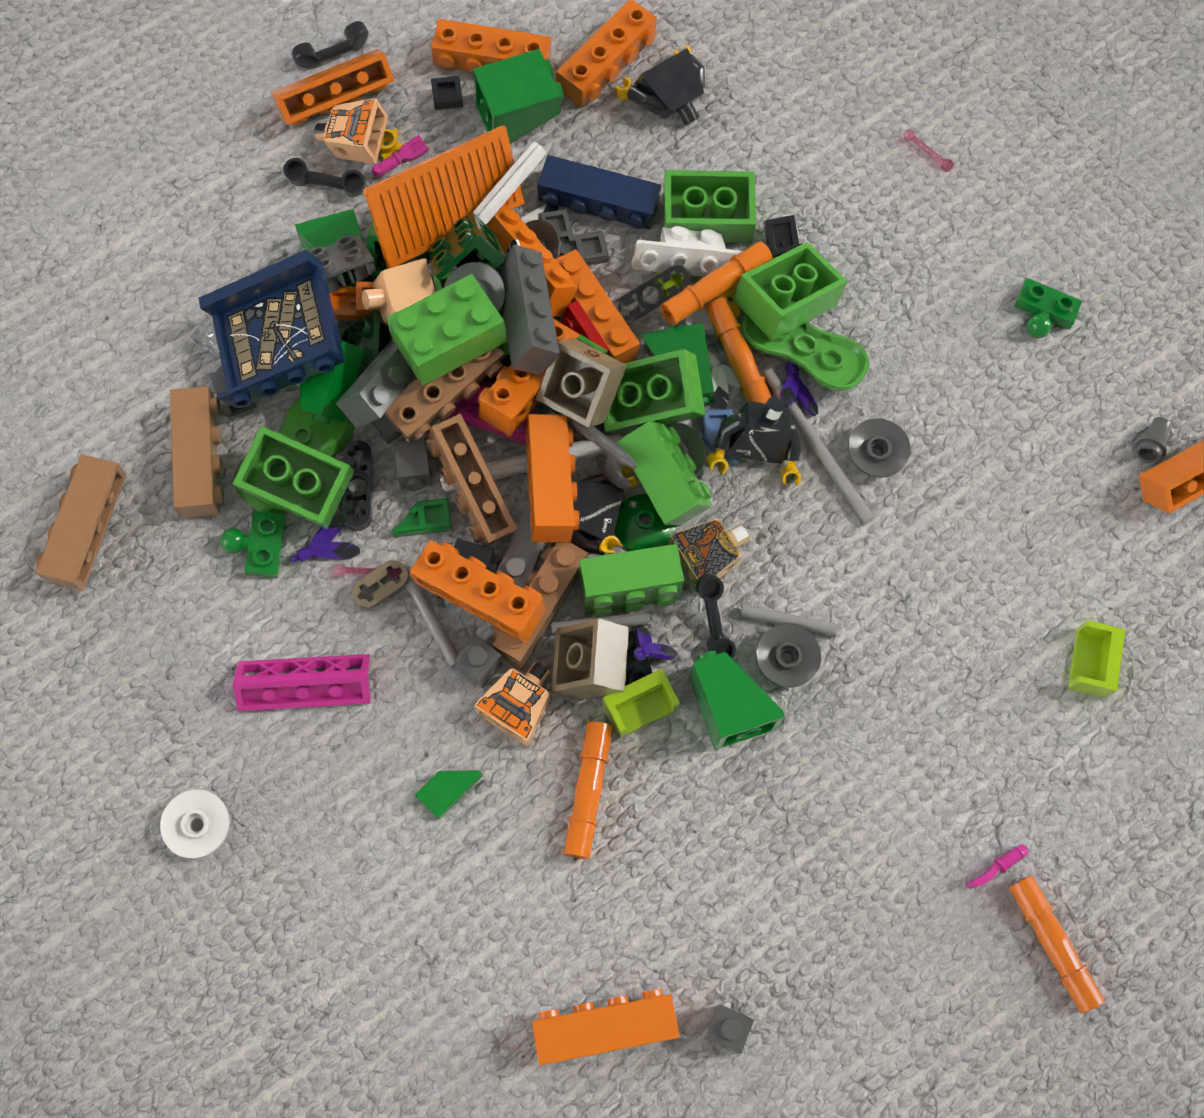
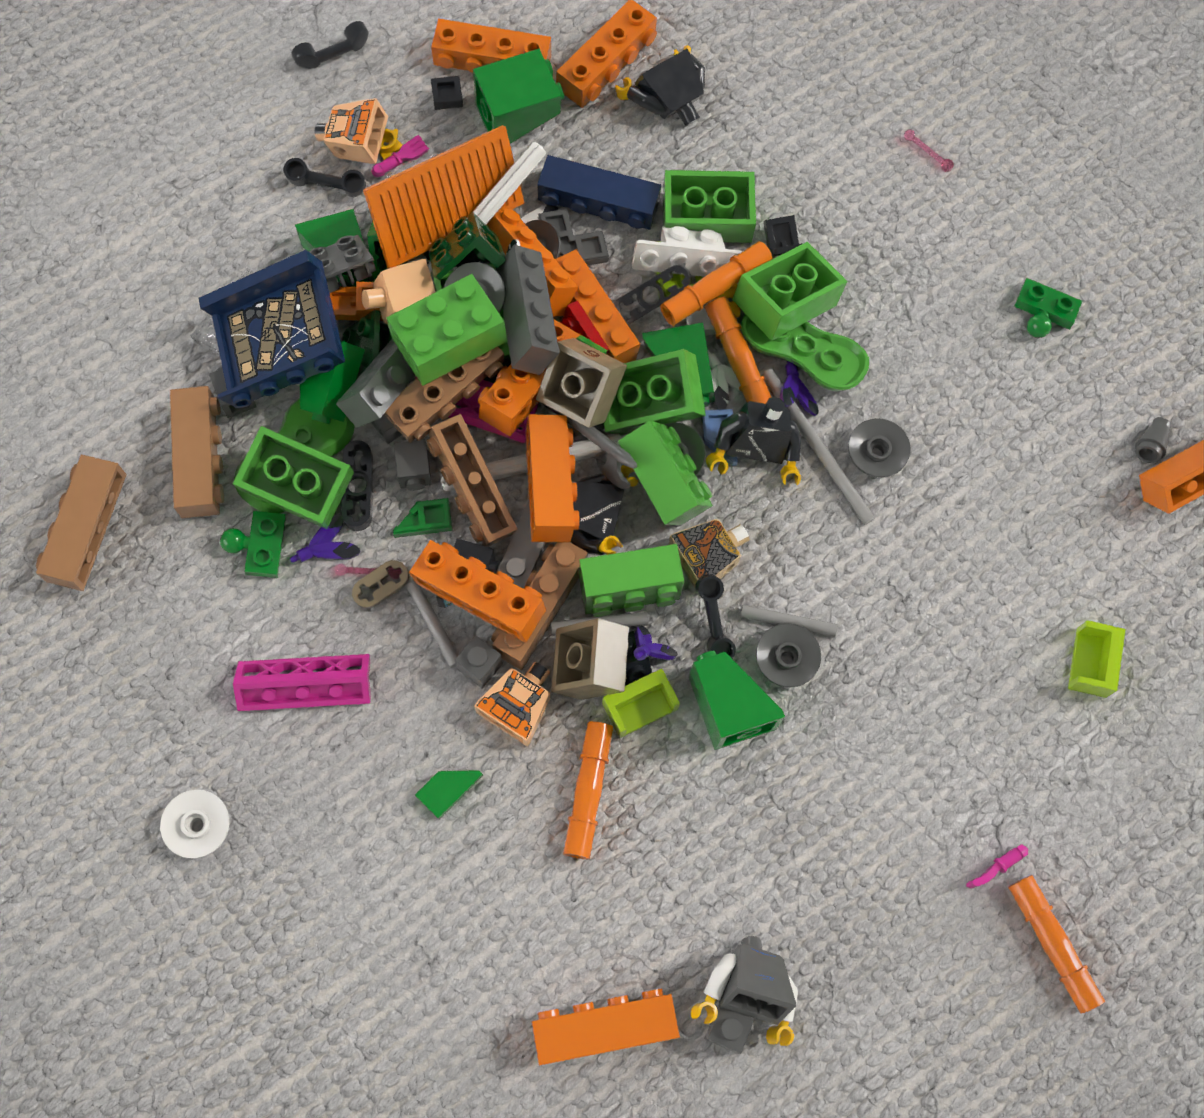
orange brick [270,49,395,126] -> none
green dish [614,494,676,551] -> none
none -> dark grey torso [691,936,798,1046]

